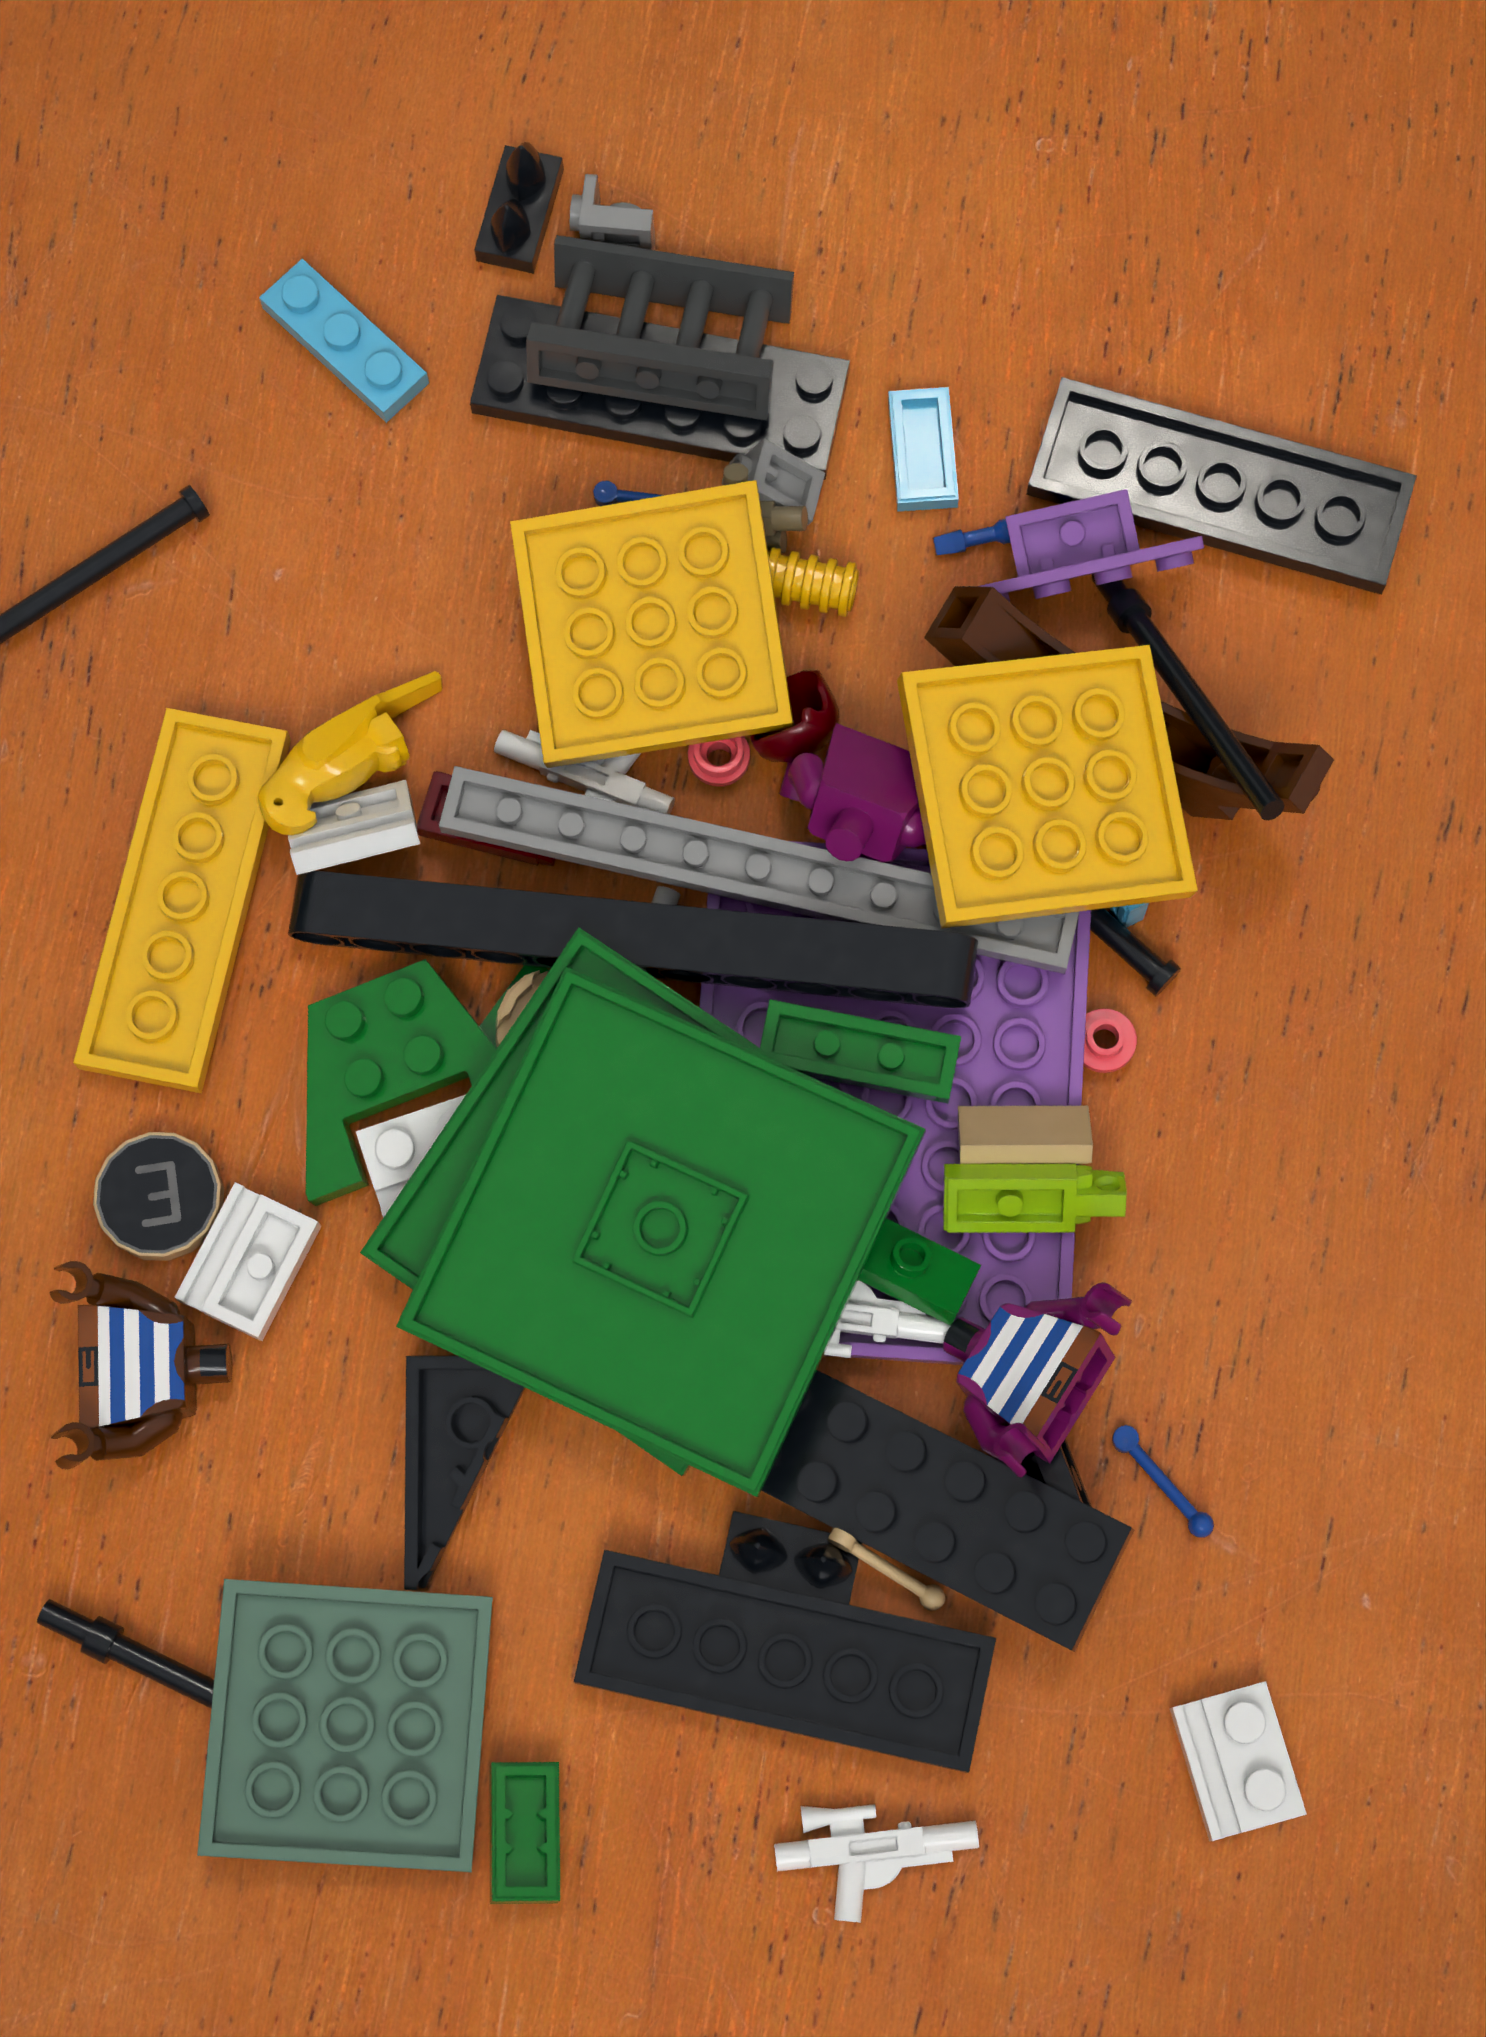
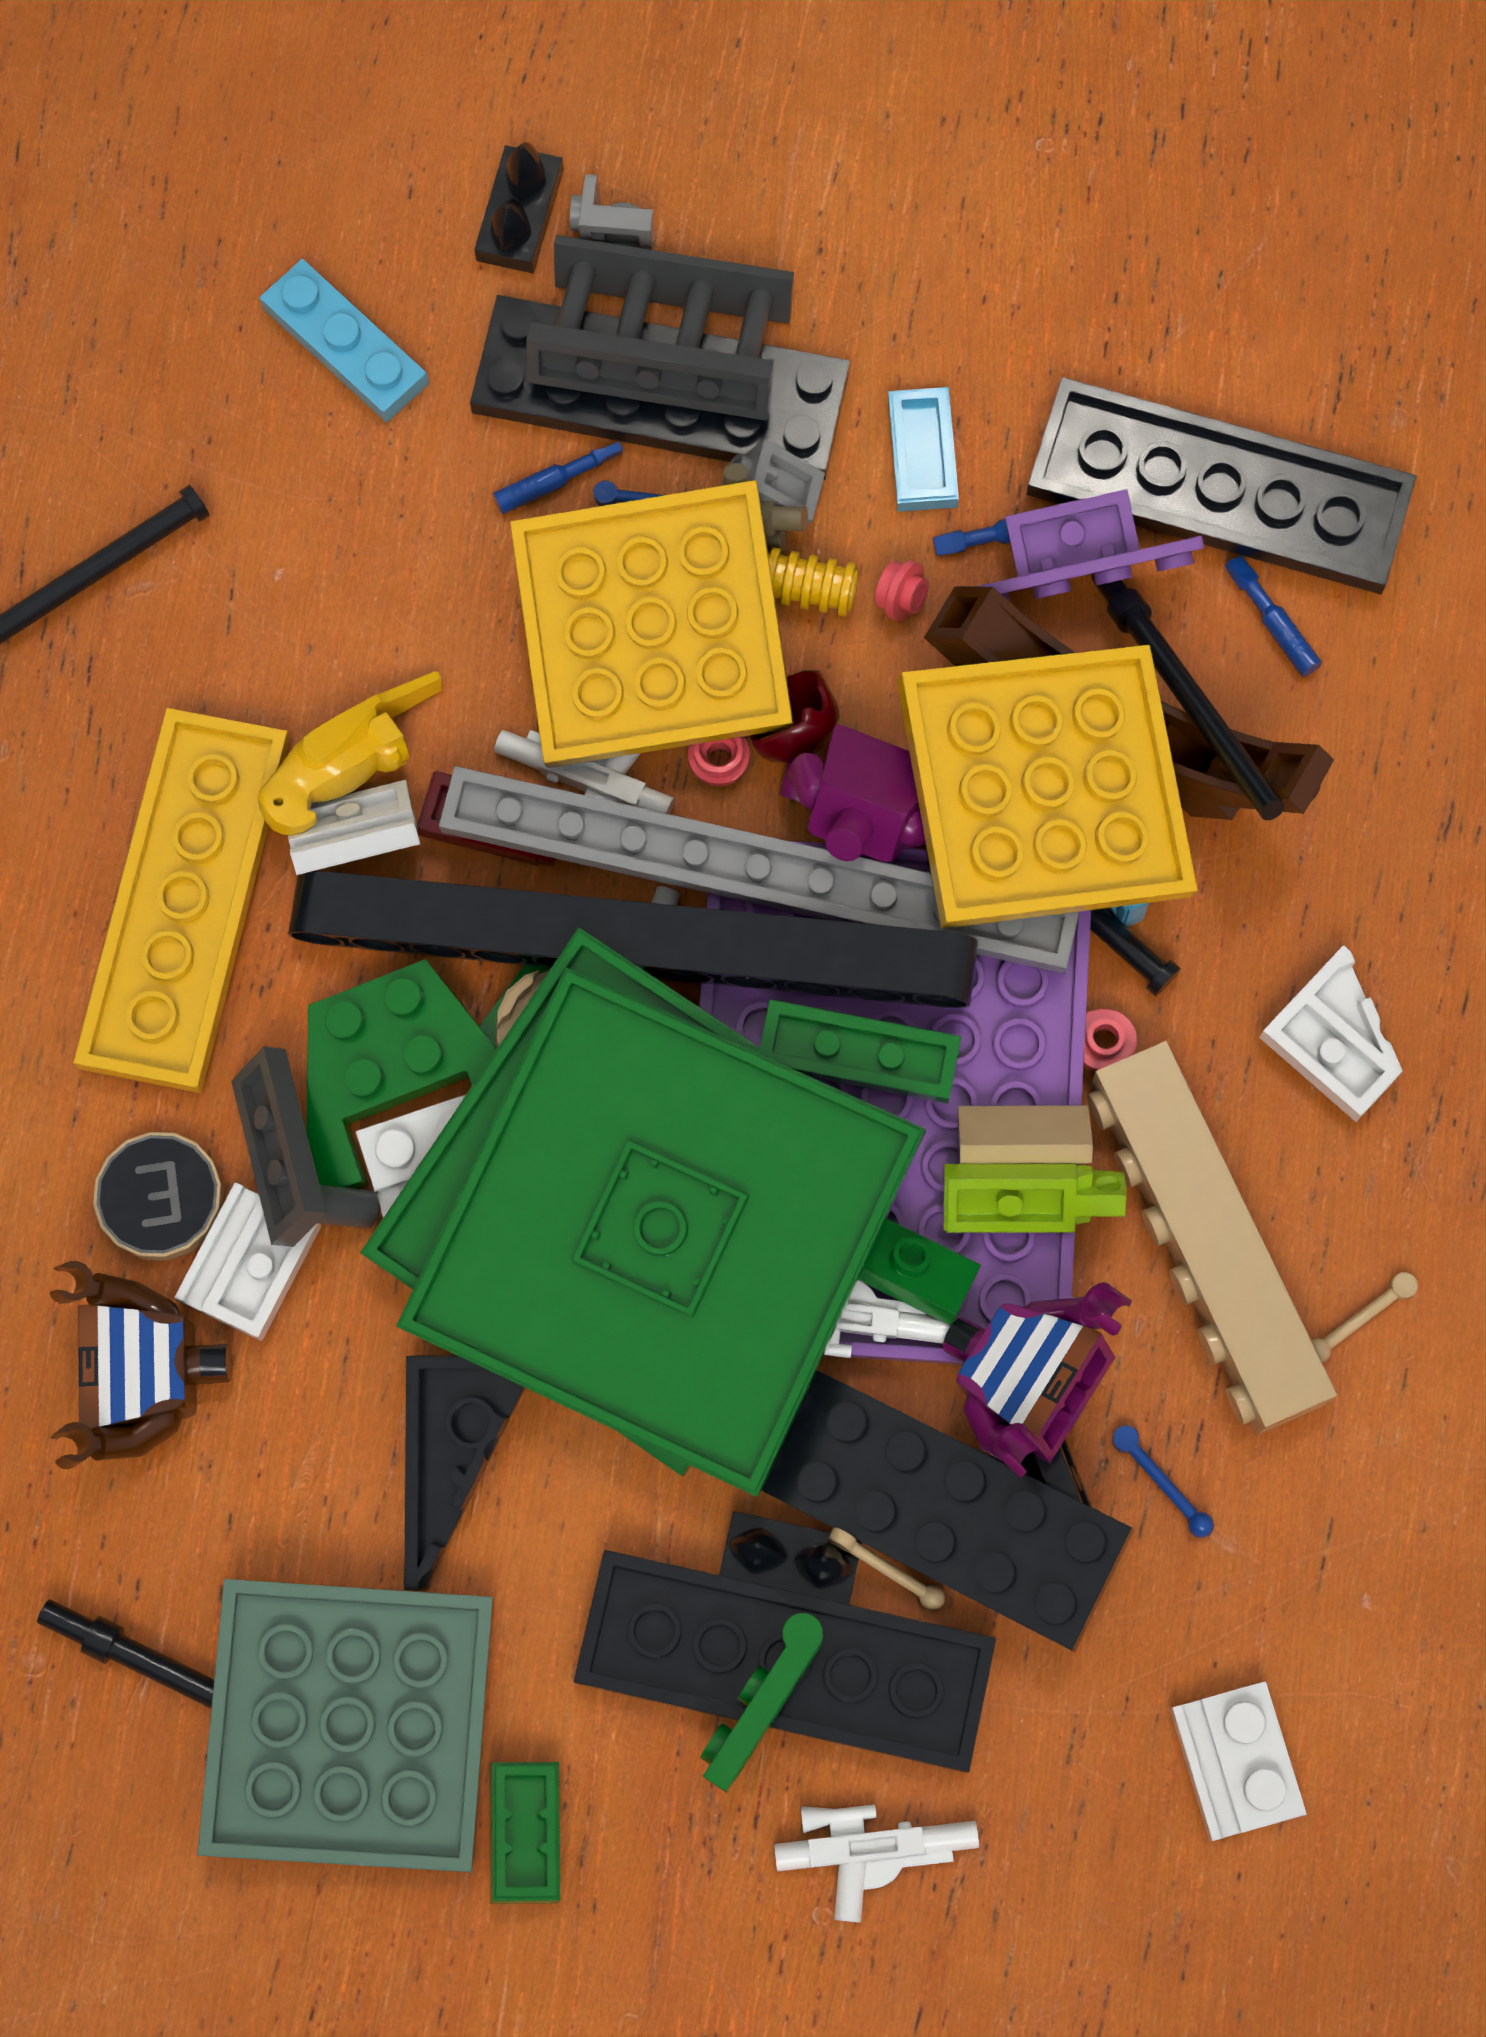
none -> dark grey piece [232,1046,379,1247]
none -> blue piece [492,441,623,515]
none -> green plate [700,1613,823,1793]
none -> coral plate [875,560,929,622]
none -> tan brick [1087,1041,1337,1436]
none -> blue piece [1225,556,1322,677]
none -> white wing [1259,945,1403,1122]
none -> tan hinge [1311,1272,1418,1363]

